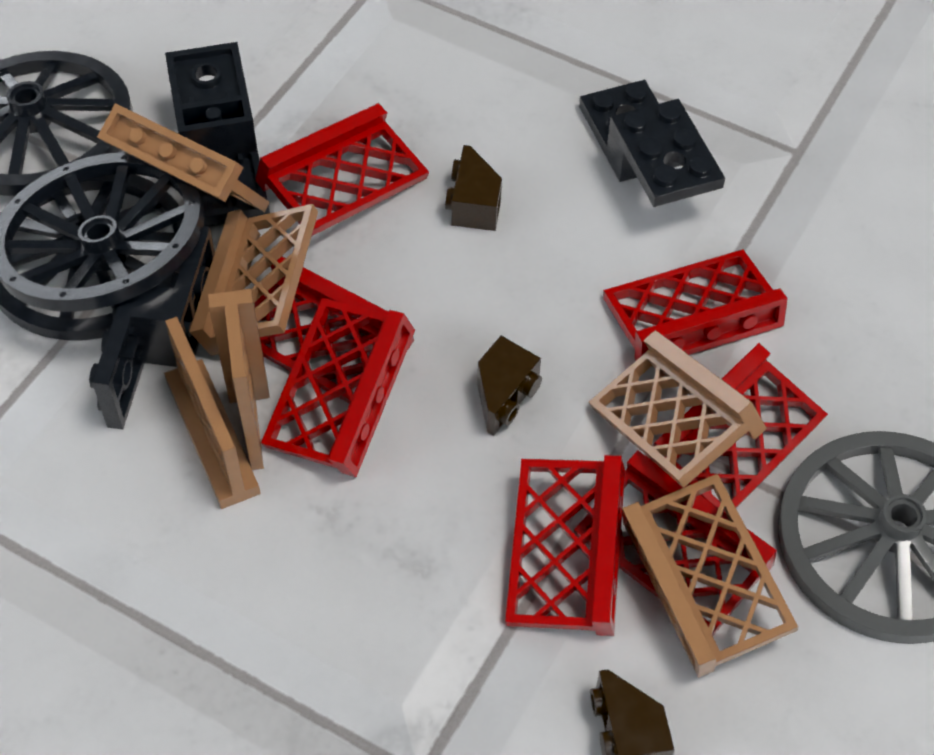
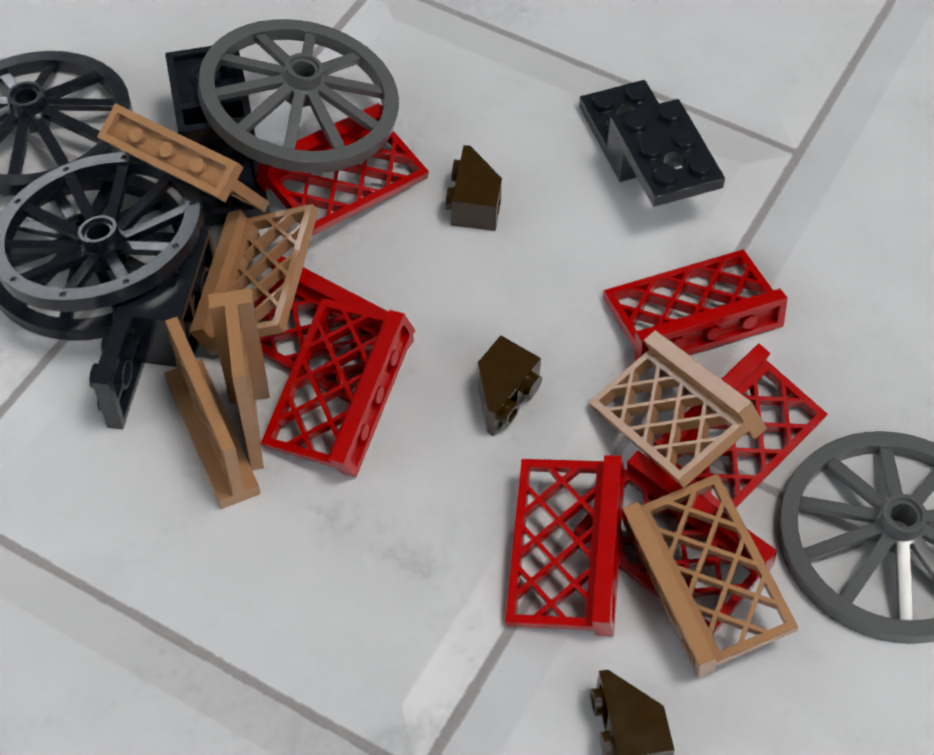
none -> dark grey wheel [198,19,399,173]

